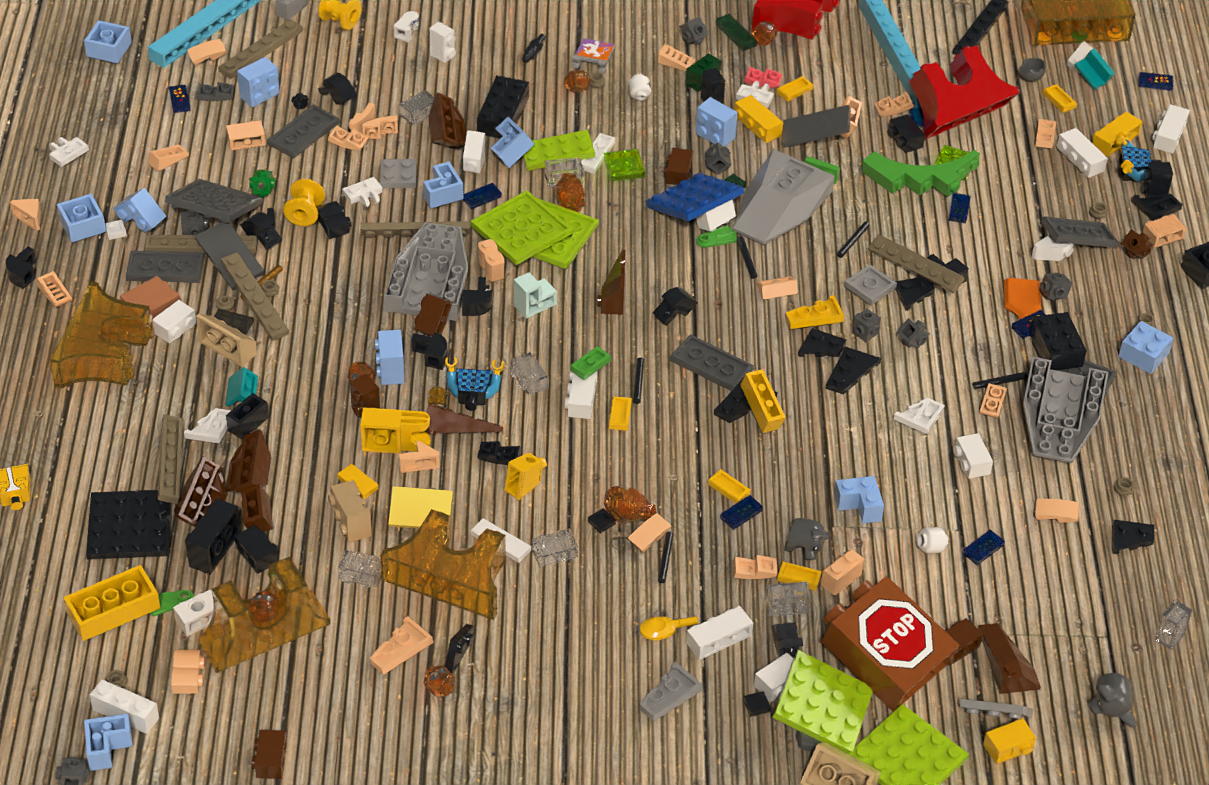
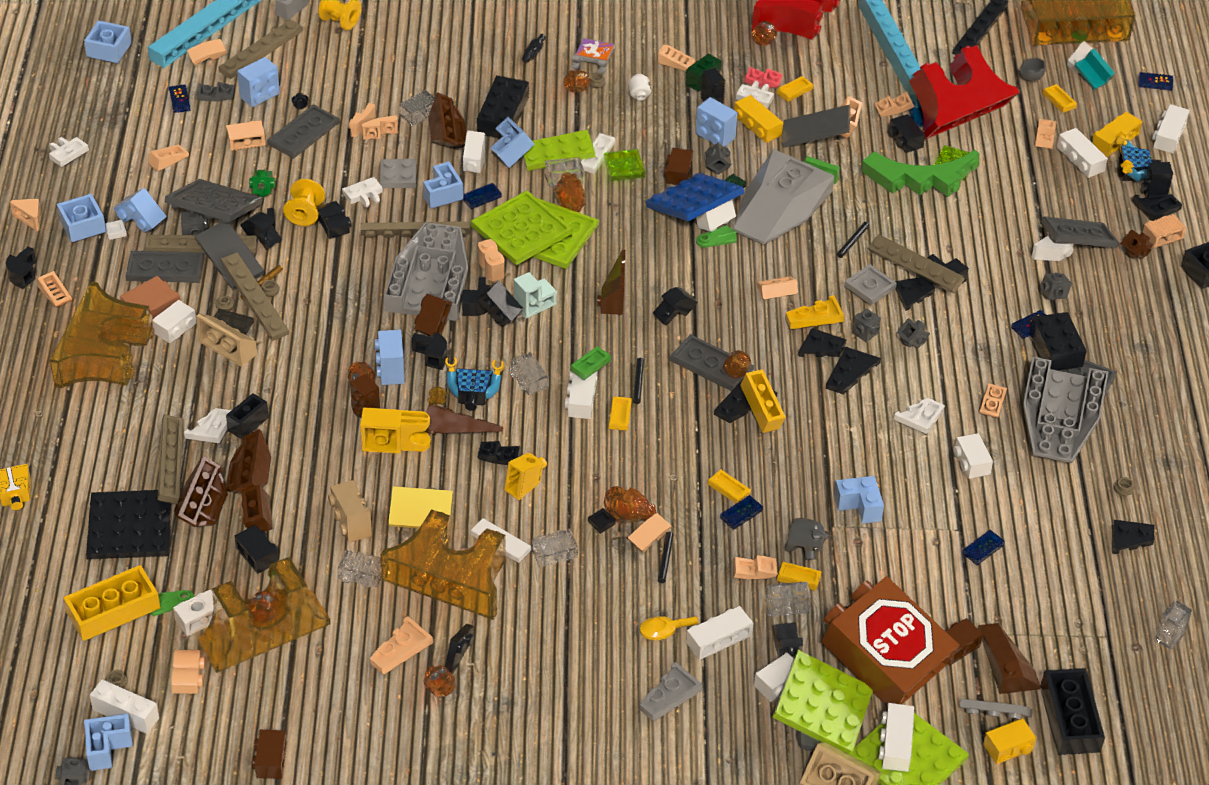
black brick [185,498,241,575] -> none
teal panel [225,367,258,407] -> none
black brick [318,72,357,105] -> none
light nougat slope [328,126,369,150] -> none
yellow tile [337,464,379,499] -> none
white leg [394,11,419,43] -> none
light nougat slope [399,441,440,473] -> none
white brick [430,22,456,63] -> none
dark grey brick [679,16,708,44] -> none
clear green plate [715,13,757,51] -> none
black bar [737,236,758,279] -> none
black tile [743,691,771,717] -> none
light nougat brick [821,549,864,595] -> none
white head [917,527,948,553] -> none
clear blue tile [948,193,971,224] -> none
black bar [972,371,1028,390] -> none
orange tile [1004,278,1041,322] -> none
light nougat slope [1035,499,1079,523] -> none
dark tan plate [1090,202,1108,218] -> none
dark grey piece [1090,673,1137,728] -> none
light blue brick [1119,321,1174,374] -> none
dark tan plate [1136,313,1155,327] -> none
none -> black brick [477,281,523,327]
none -> clear orange head [724,350,751,378]
none -> white brick [879,703,914,772]
none -> black brick [1041,668,1105,755]

